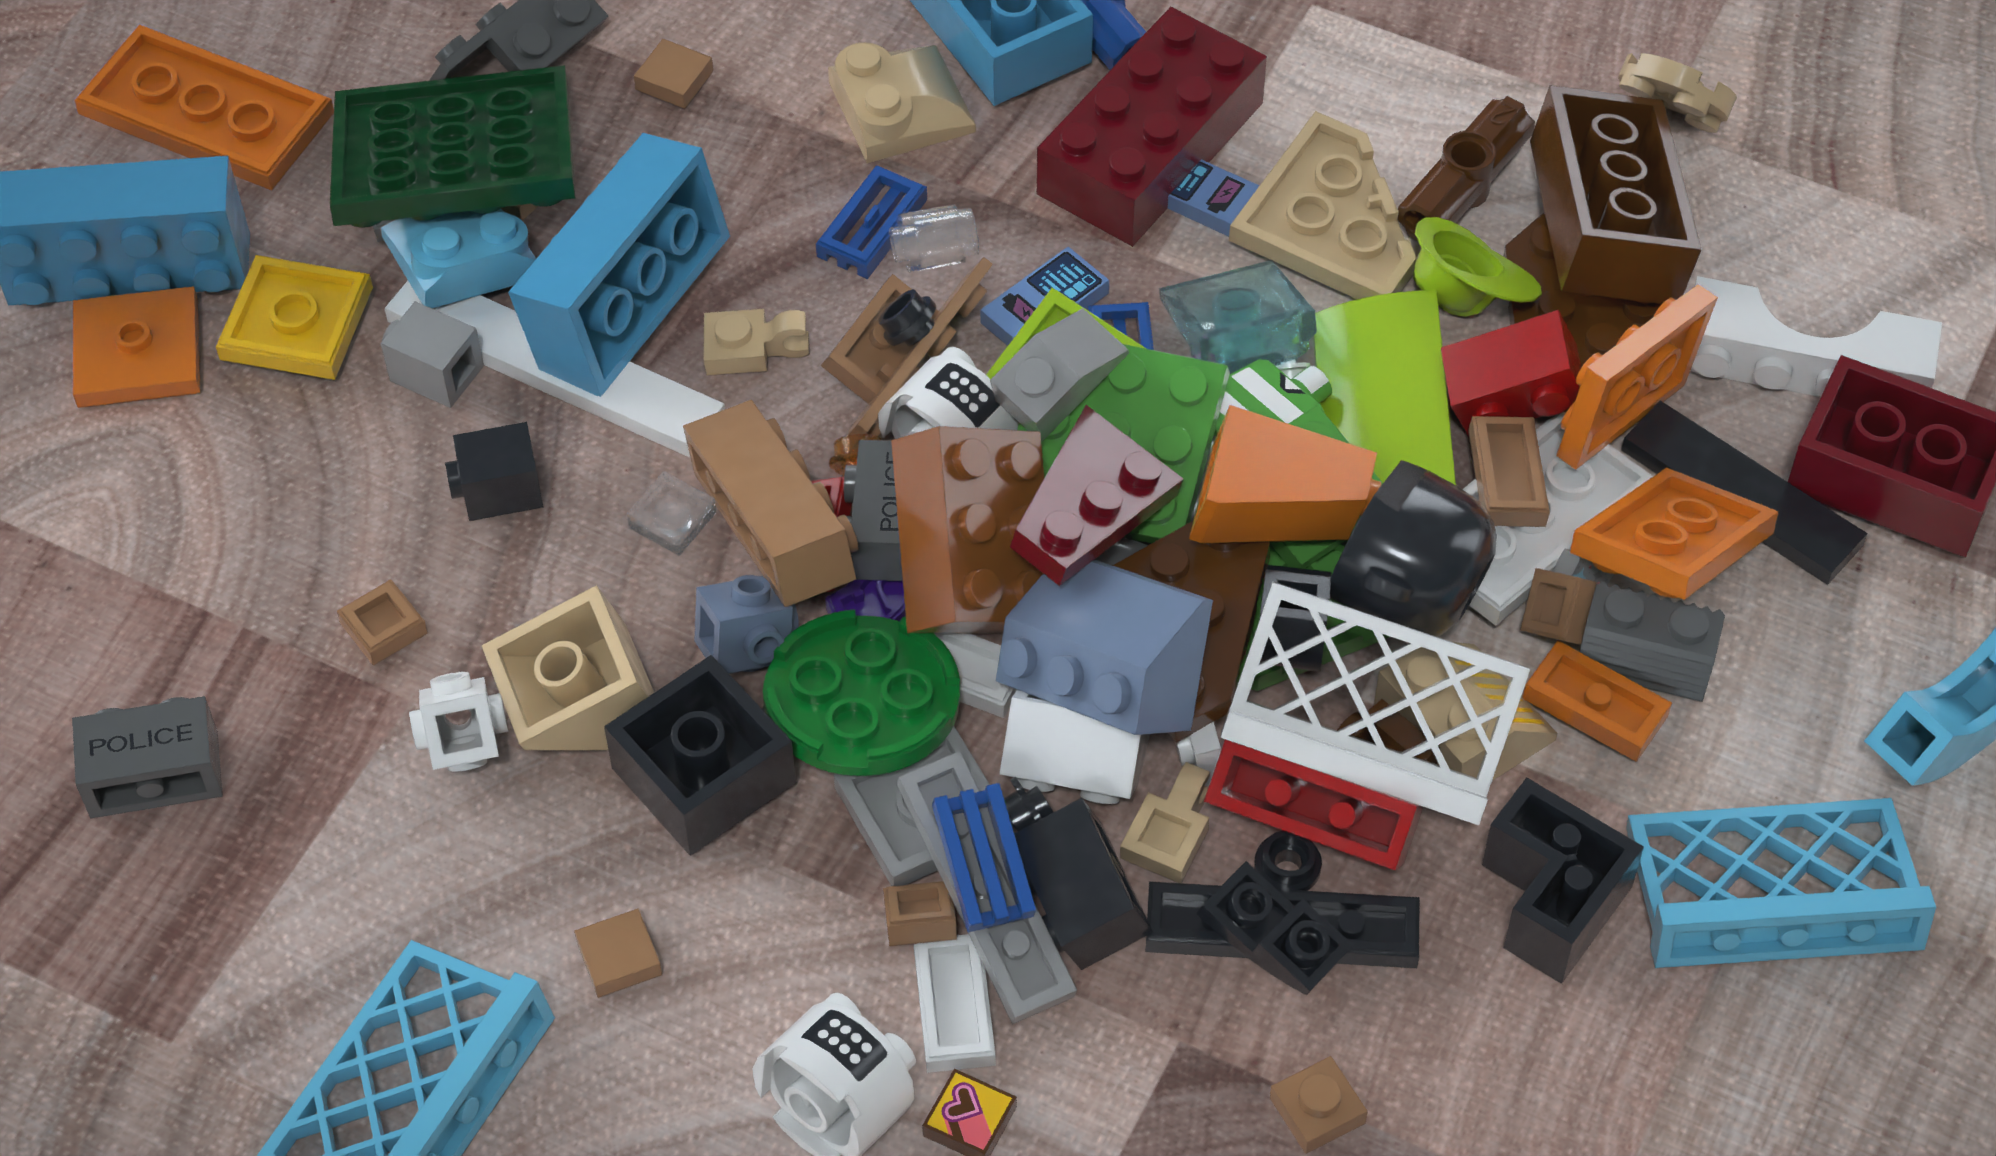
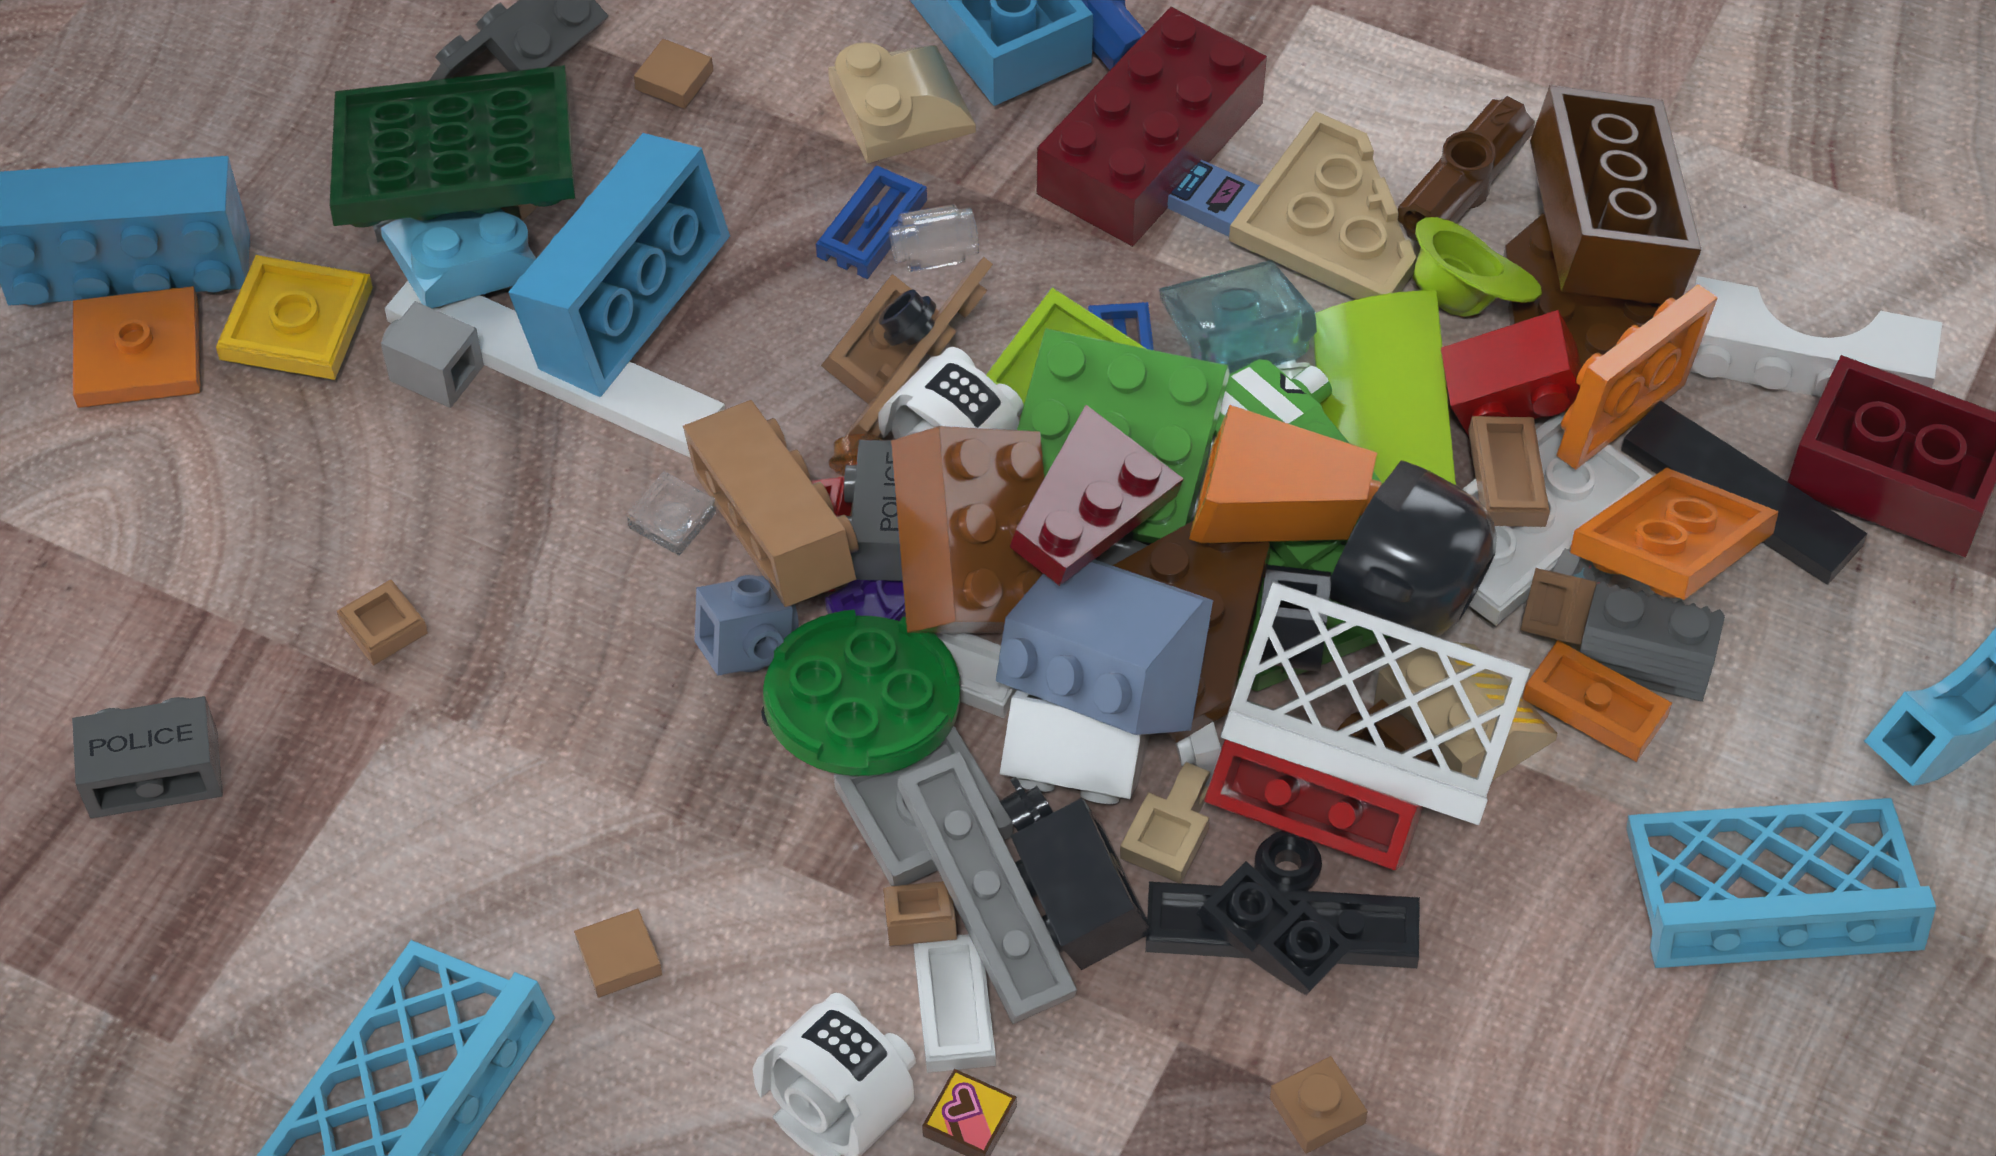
orange tile [74,25,334,191] -> none
white brick [409,672,508,772] -> none
black brick [445,422,544,521] -> none
tan slope [482,585,654,750] -> none
black brick [604,655,796,856] -> none
tan plate [704,309,809,375] -> none
blue tile [932,783,1036,933] -> none
tile [980,247,1109,346] -> none
light grey slope [990,309,1129,442] -> none
black brick [1482,777,1644,984] -> none
tan plate [1618,53,1737,133] -> none

